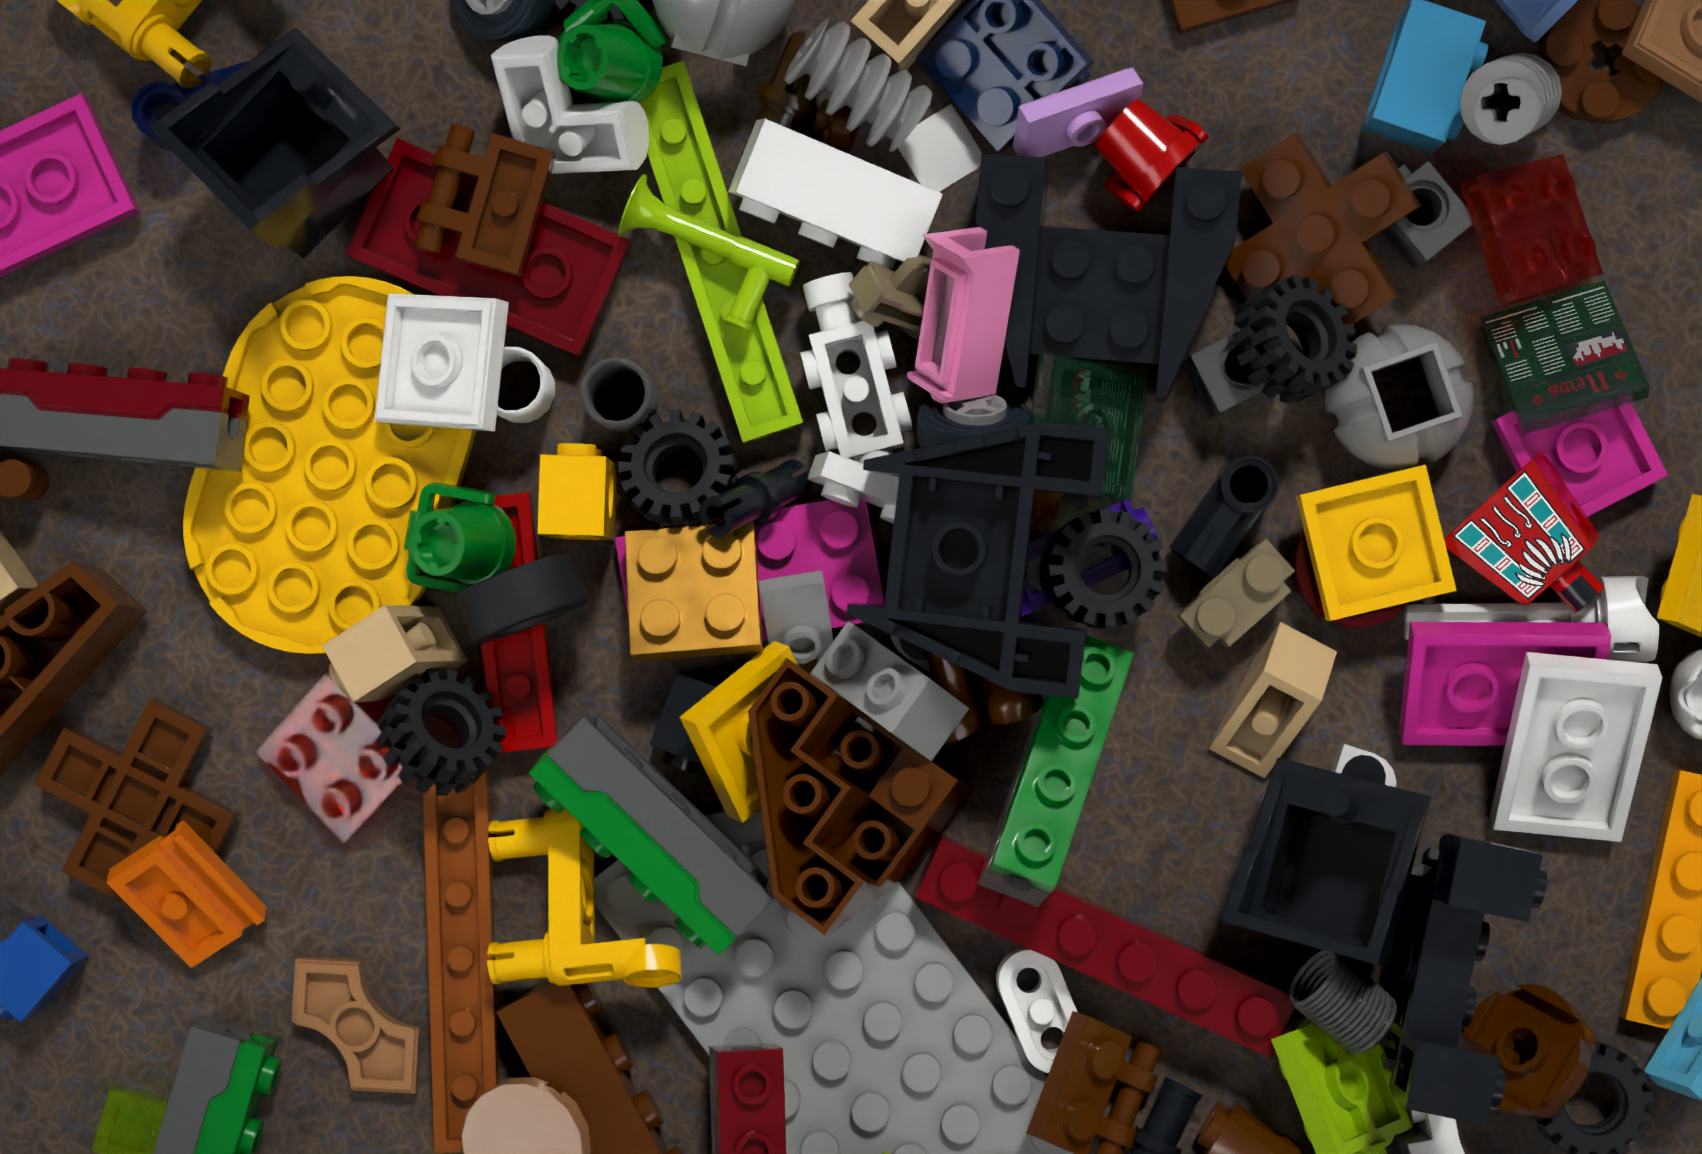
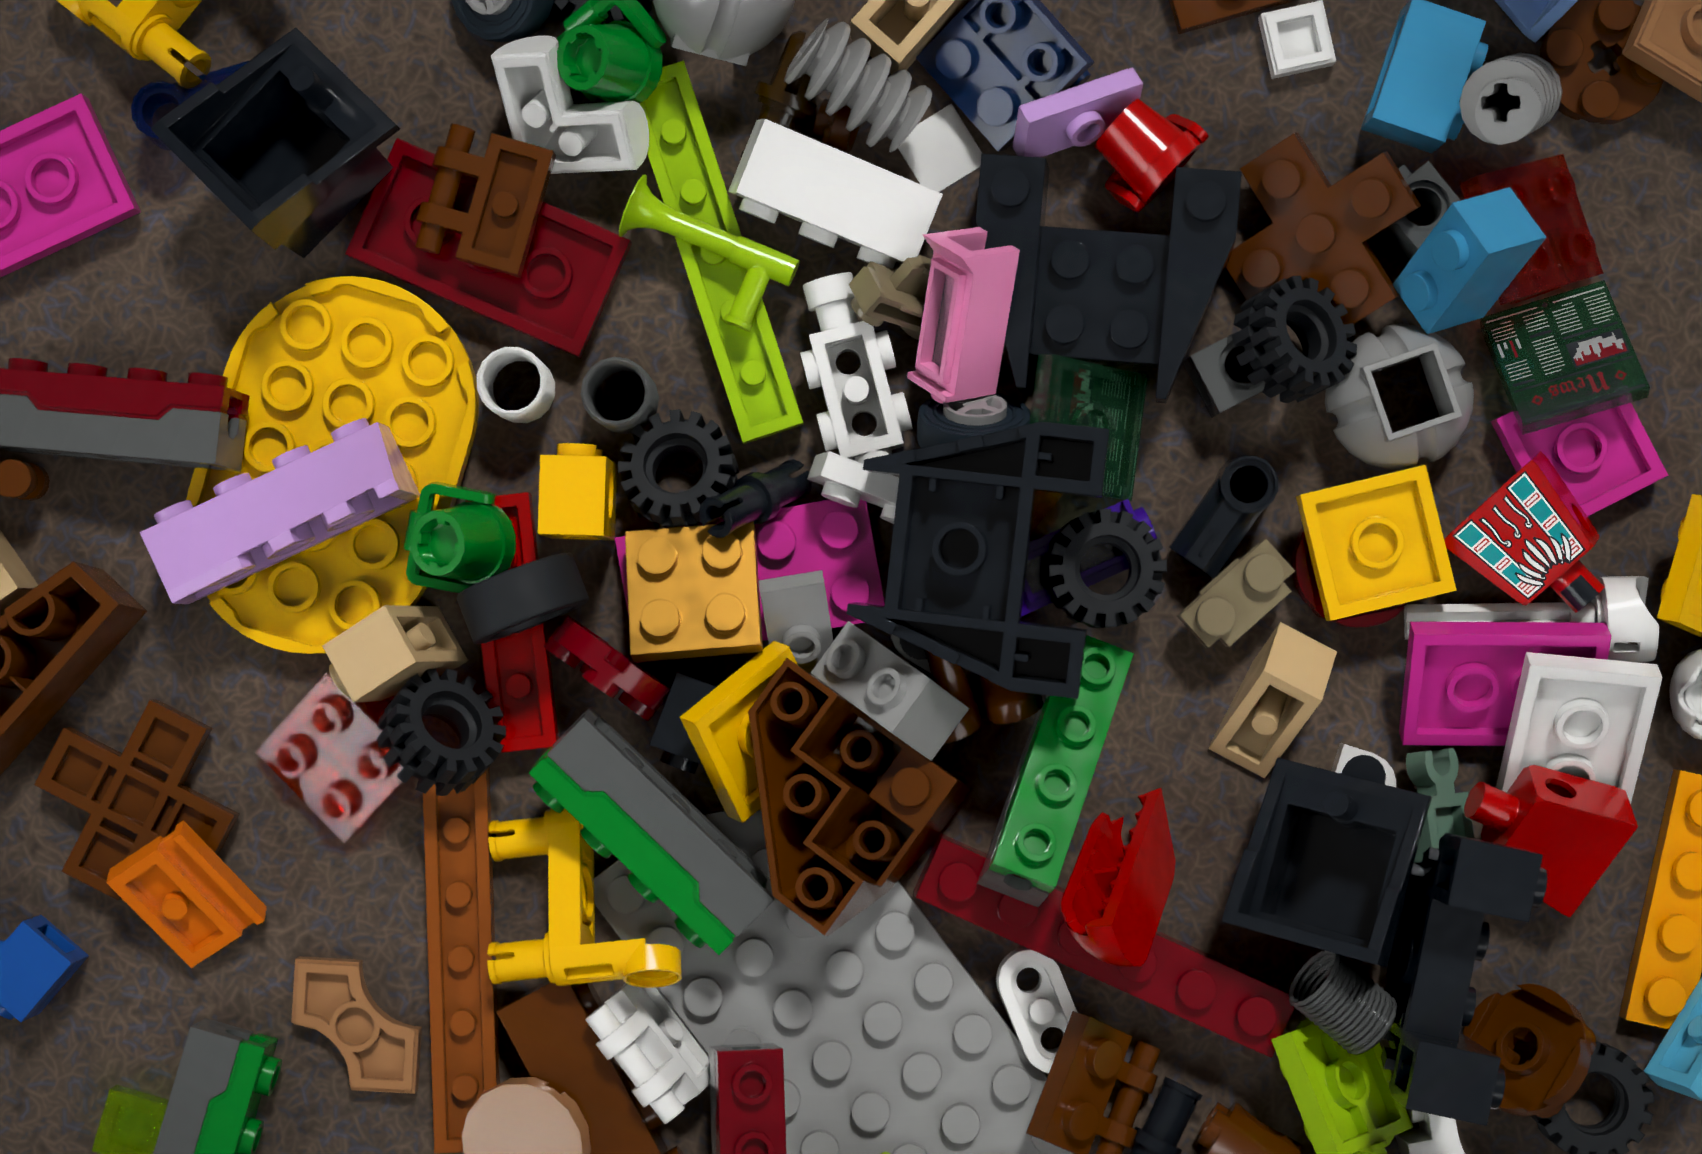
white tile [374,293,509,432] -> none
none -> lavender wedge [140,418,420,604]
none -> dark red plate [544,616,670,721]
none -> white plate [585,983,710,1124]
none -> red brick [1061,788,1176,967]
none -> white tile [1258,0,1336,79]
none -> dark azure piece [1392,187,1547,334]
none -> sand green plate [1406,748,1474,863]
none -> red torso [1464,765,1638,918]

